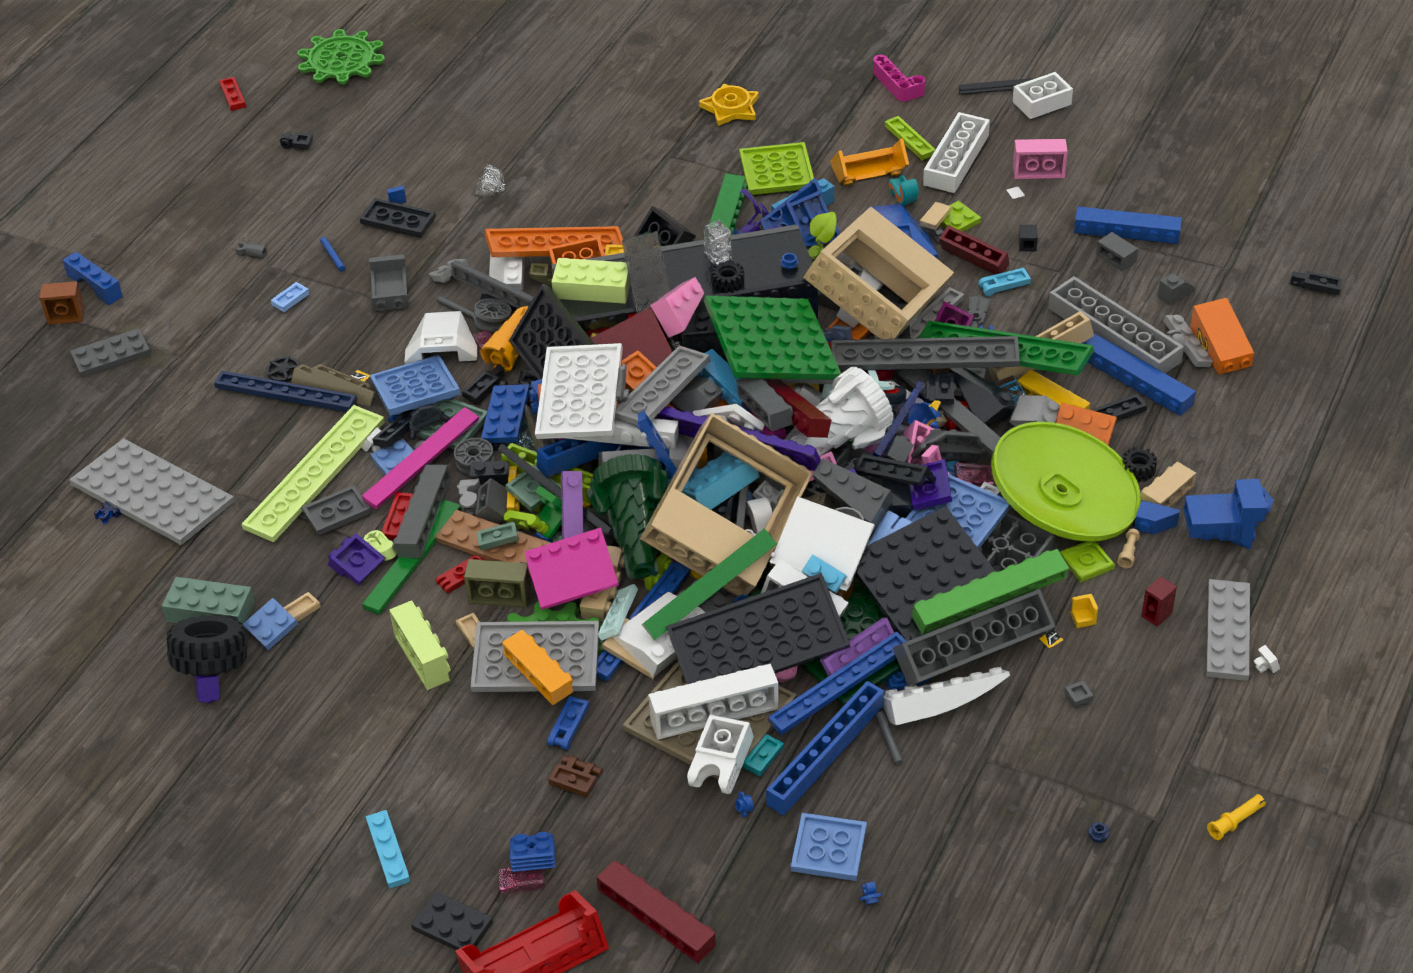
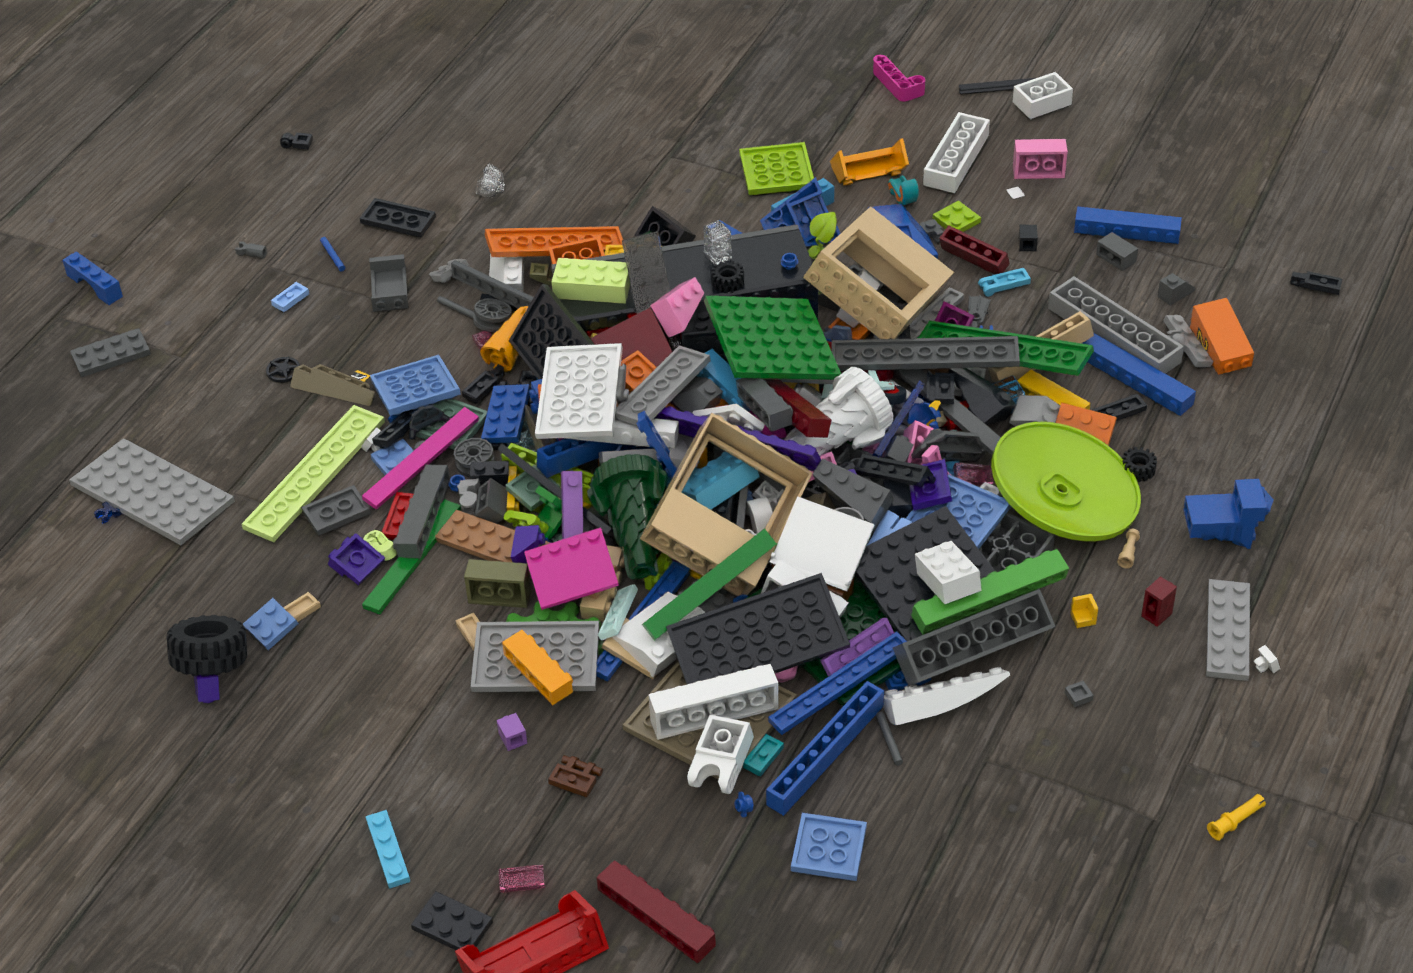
dark orange brick [40,281,85,325] -> none
sand green brick [162,577,255,624] -> none
dark blue plate [214,371,357,412] -> none
red tile [219,77,246,111] -> none
bright green plate [297,29,385,85] -> none
blue tile [387,186,406,204] -> none
yellowish green brick [390,600,451,690] -> none
white wedge [405,311,477,365] -> none
red hinge [435,555,486,593] -> none
sand green plate [477,521,519,551] -> none
blue brick [510,832,555,872] -> none
blue plate [547,696,589,750] -> none
yellow plate [699,84,759,126] -> none
green brick [707,173,748,239] -> none
dark purple plant [740,189,782,233] -> none
medium azure plate [802,554,847,593] -> none
blue plate [860,882,882,905] -> none
lime plate [885,116,936,160] -> none
tan tile [920,202,951,230] -> none
sticker [1039,630,1063,648] -> none
lime tile [1060,541,1115,583] -> none
dark blue plate [1088,822,1110,843] -> none
blue slope [1134,500,1180,534] -> none
tan brick [1140,462,1196,507] -> none
none -> blue plate [449,475,466,492]
none -> medium lavender brick [497,713,527,751]
none -> dark purple slope [511,525,545,563]
none -> white brick [915,541,982,604]

